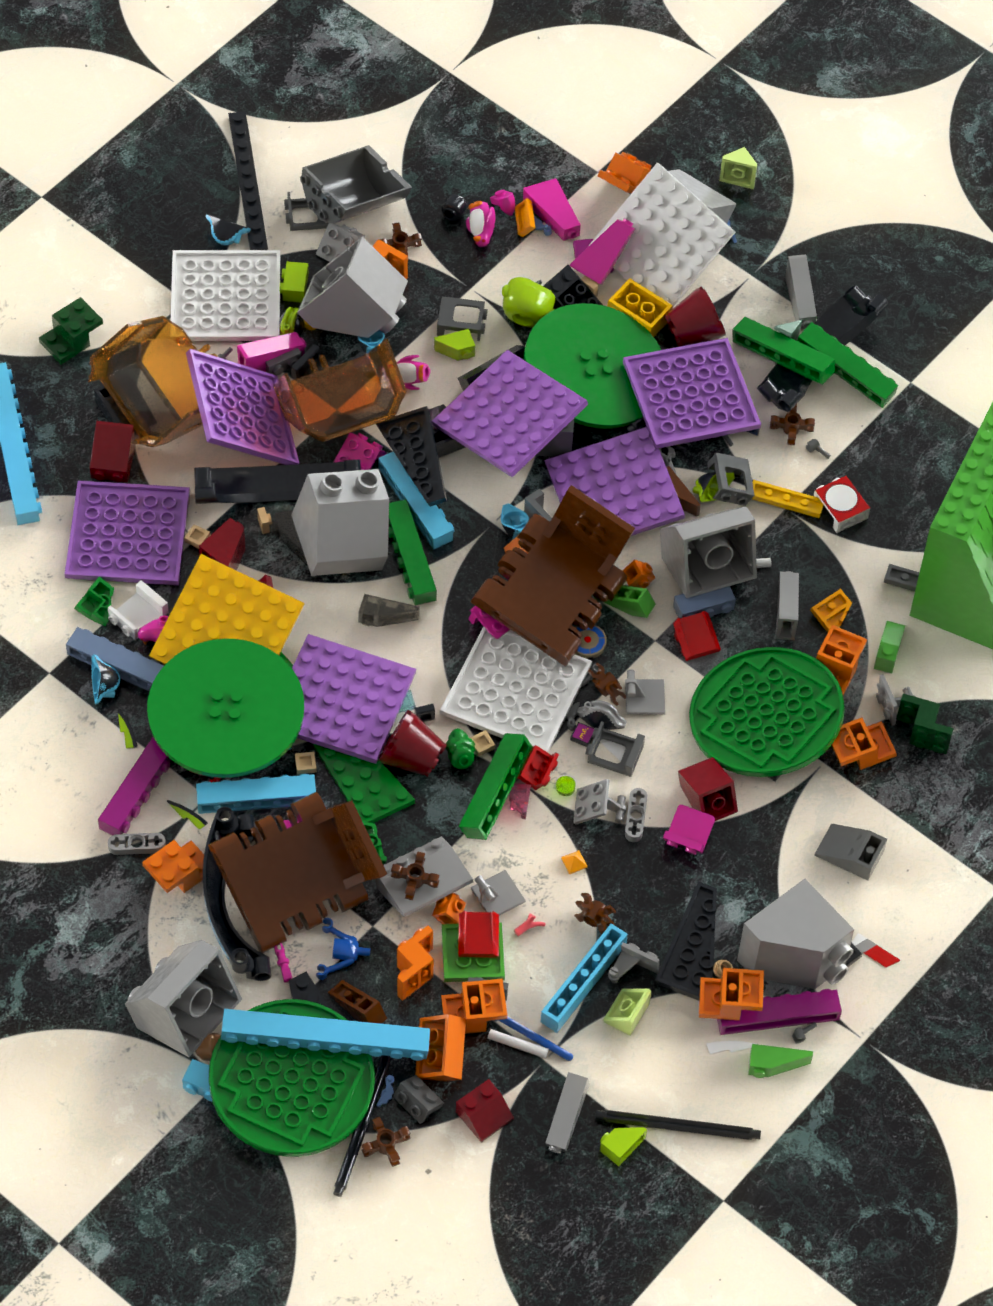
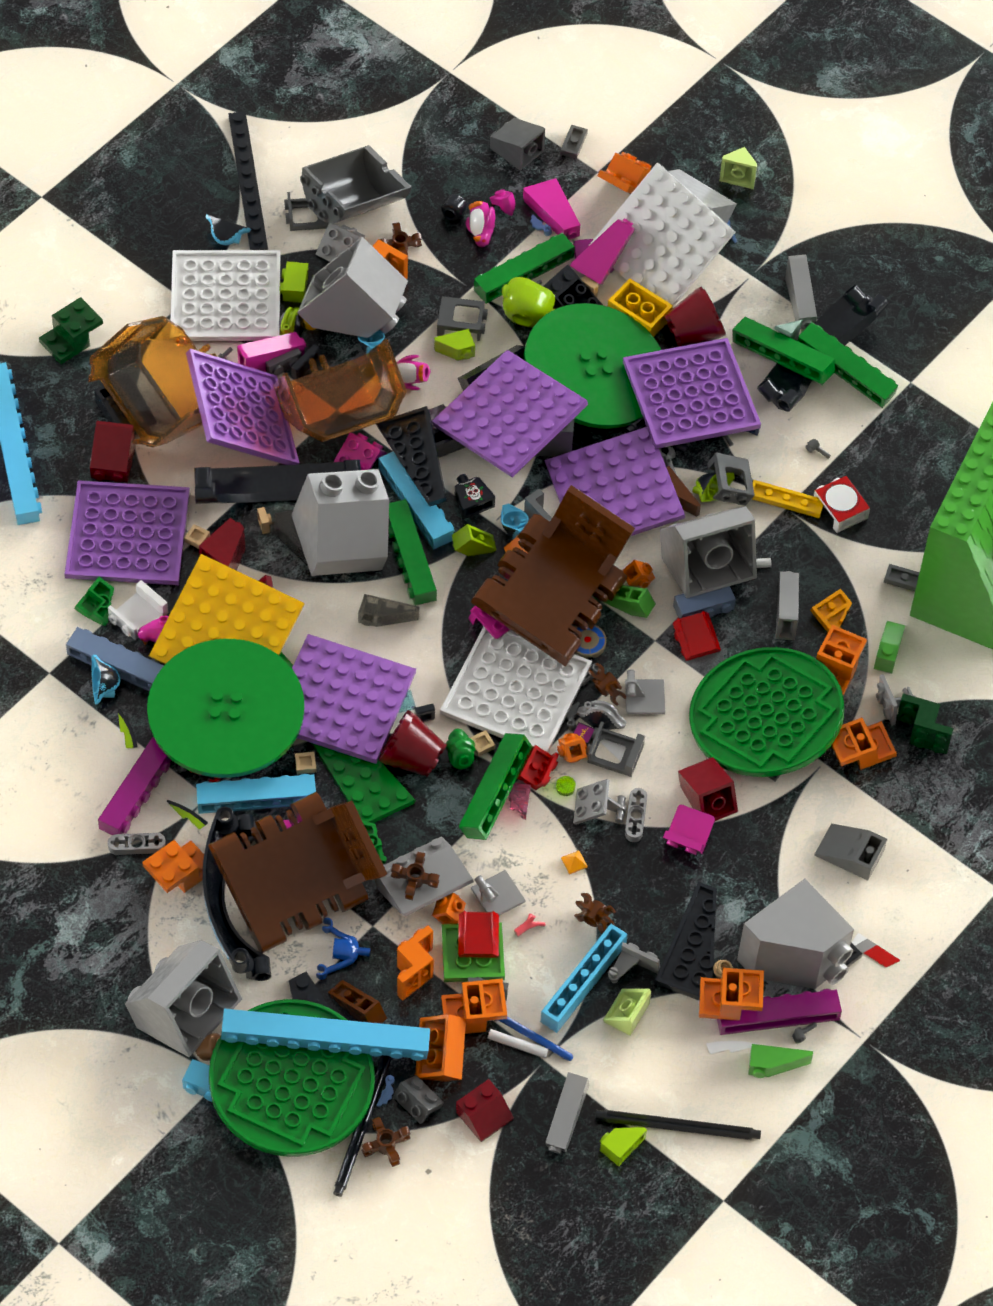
dark pink piece [274,943,292,983] -> none
light orange tile [515,198,535,237] -> none
reddish brown pin [770,404,815,445] -> none
none -> lime slope [452,524,496,556]
none -> black torso [454,474,495,520]
none -> green brick [474,232,575,304]
none -> dark grey slope [490,118,545,171]
none -> orange brick [557,733,587,763]
none -> dark grey plate [560,125,588,159]

